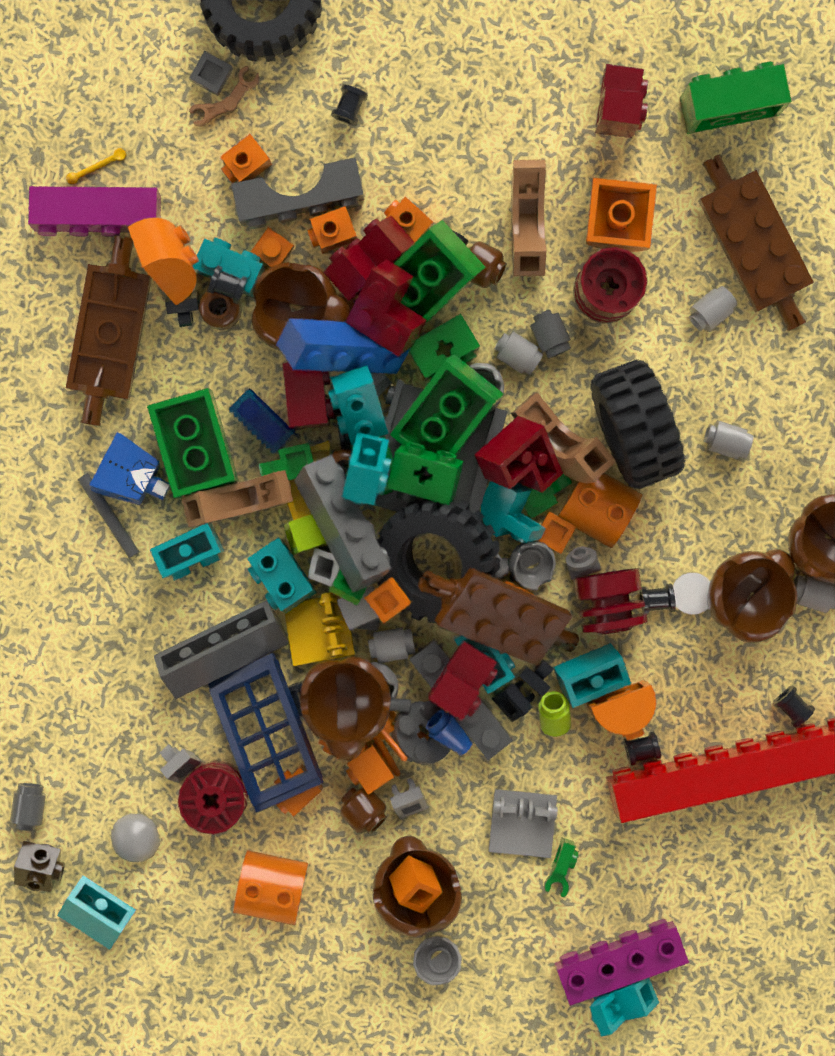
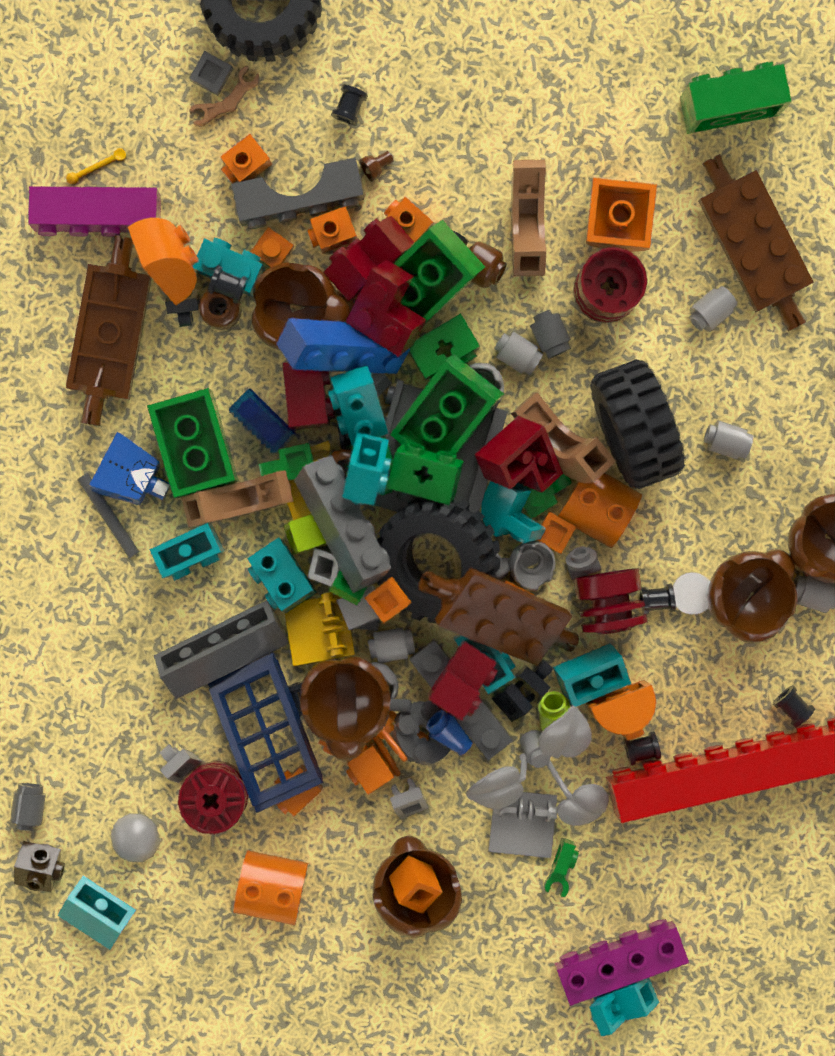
reddish brown head [340,787,387,835] -> none
light grey hair [413,936,462,985] -> none
dark red brick [595,64,648,138] -> none
none -> reddish brown piece [359,151,394,182]
none -> light grey plant [465,705,609,826]

